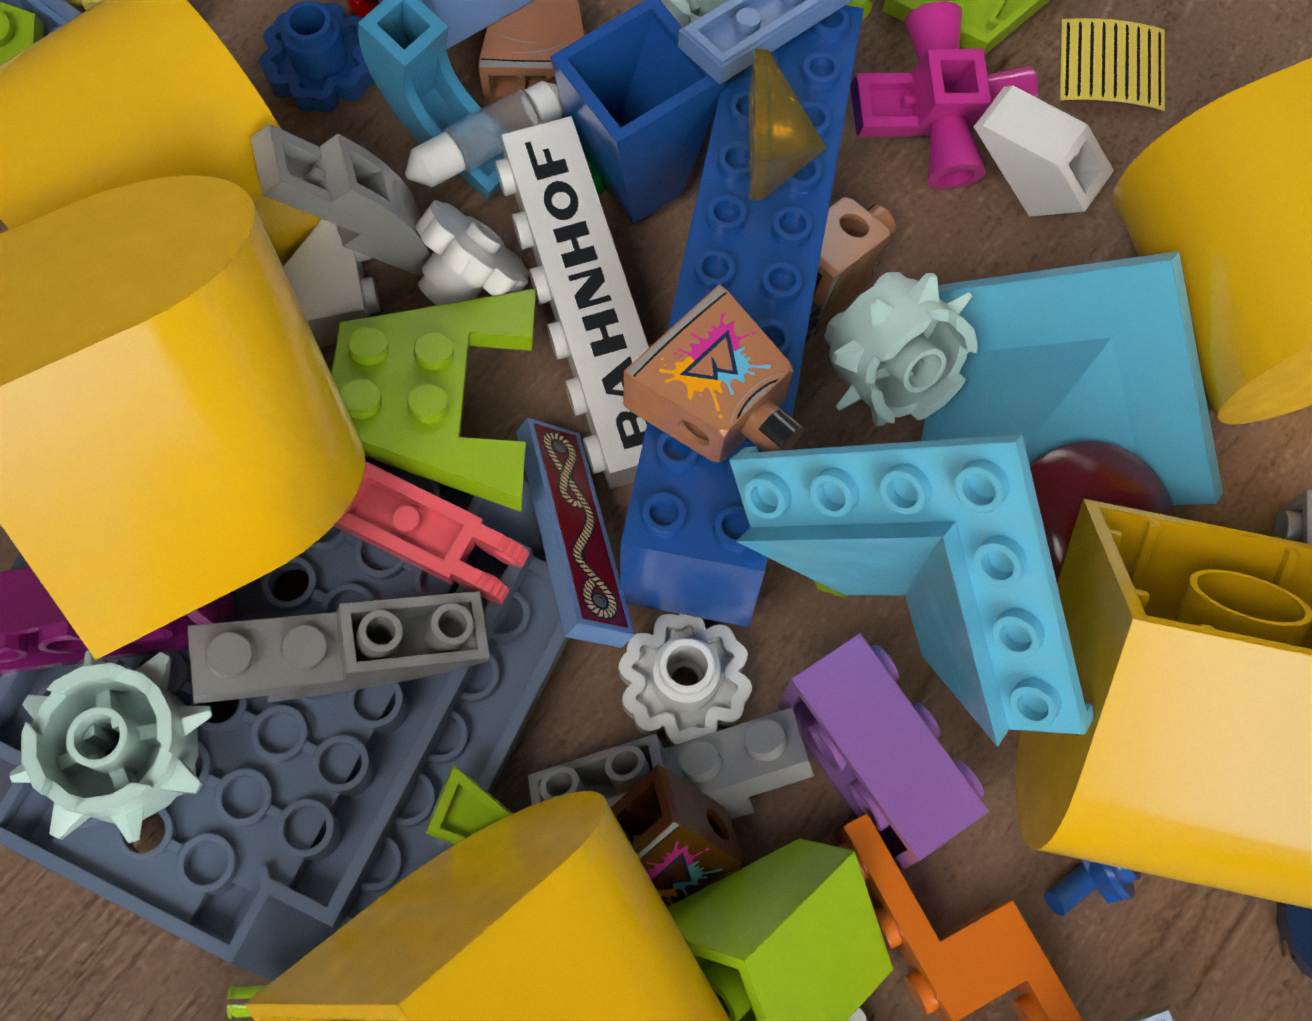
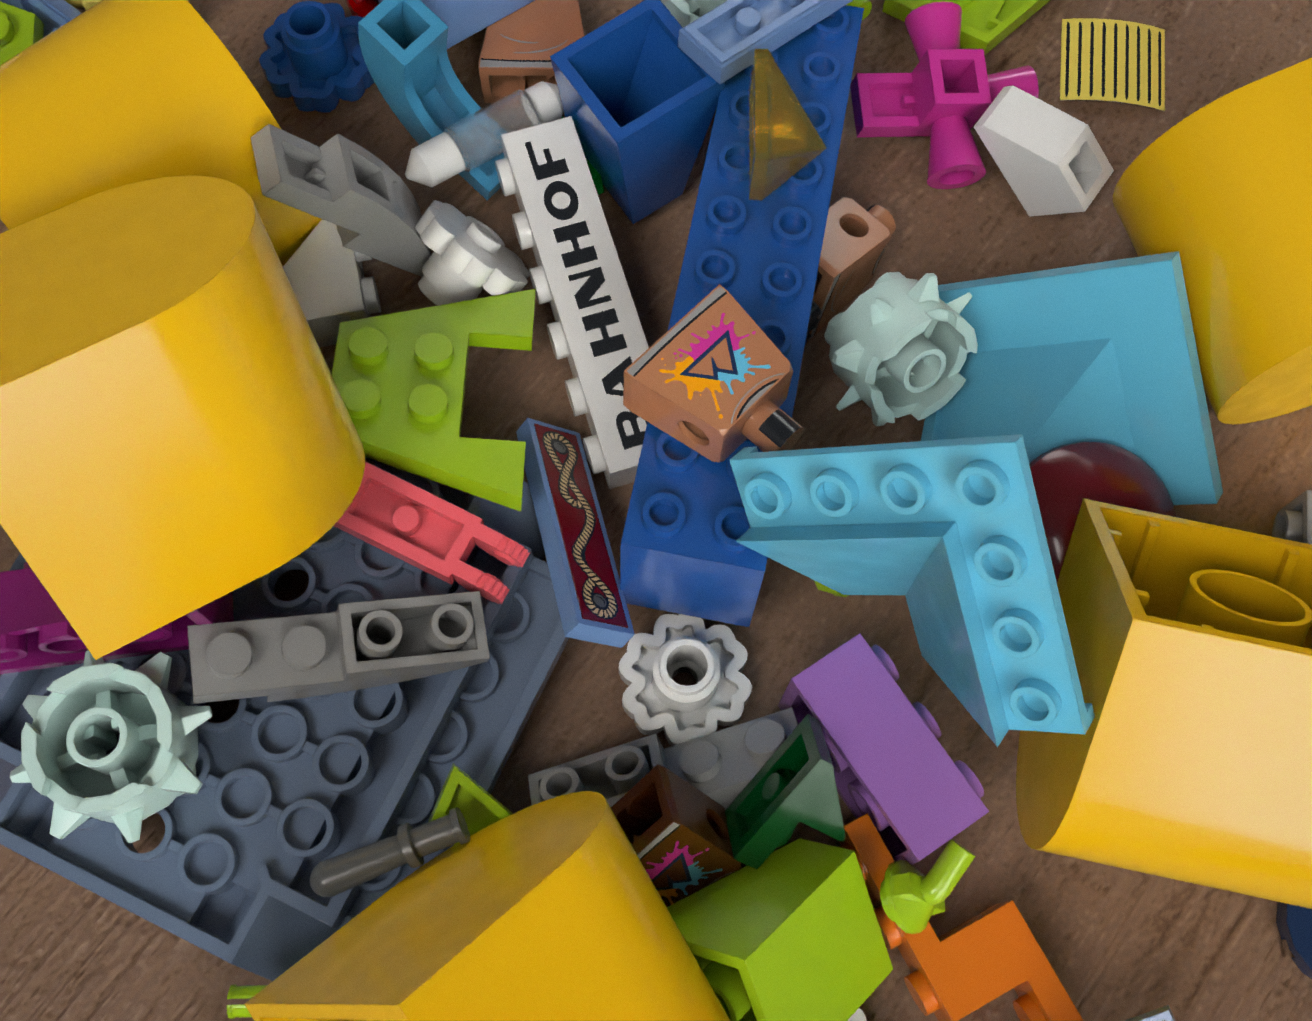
blue plate [1044,860,1141,916] -> none
none -> dark grey piece [310,807,470,897]
none -> dark green slope [725,714,846,870]
none -> lime plate [880,839,976,934]

